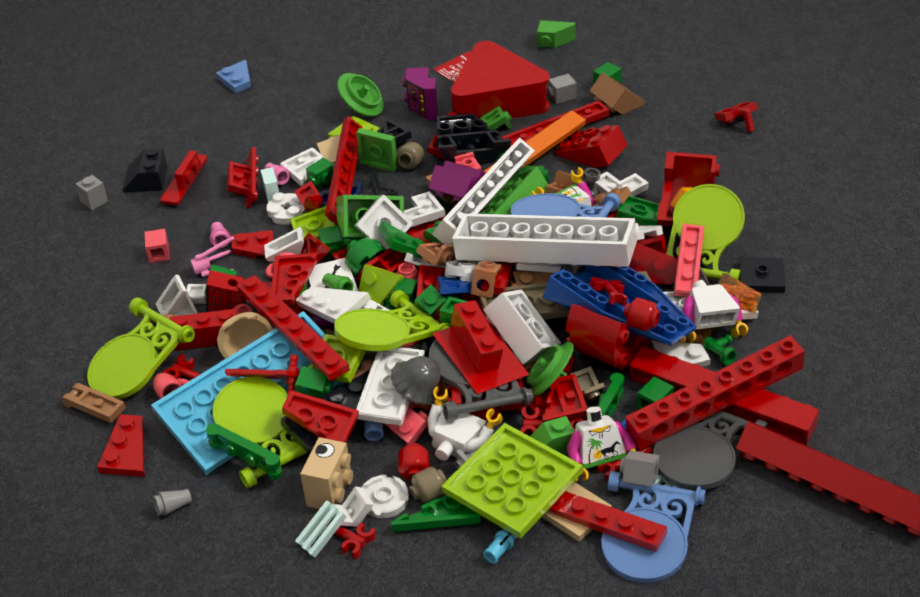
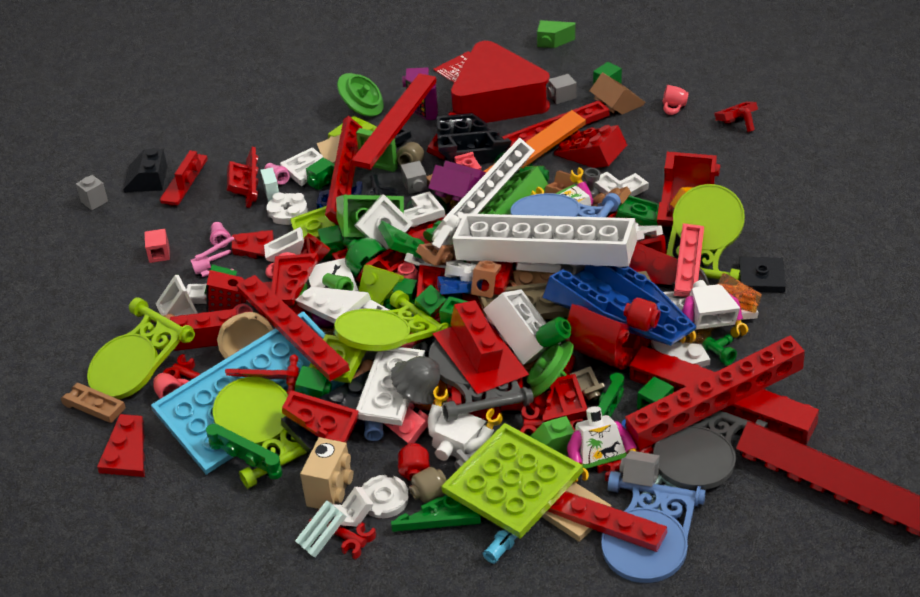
light grey cone [153,489,192,516] -> none
medium blue wing [216,60,251,93] -> none
red plate [294,181,323,212] -> none
bright green bracket [480,106,513,130] -> none
red bar [589,277,628,306] -> none
none -> red tile [352,73,437,170]
none -> light grey brick [401,161,428,194]
none -> white plate [432,214,461,251]
none -> green brick [536,317,571,347]
none -> coral piece [662,85,689,115]

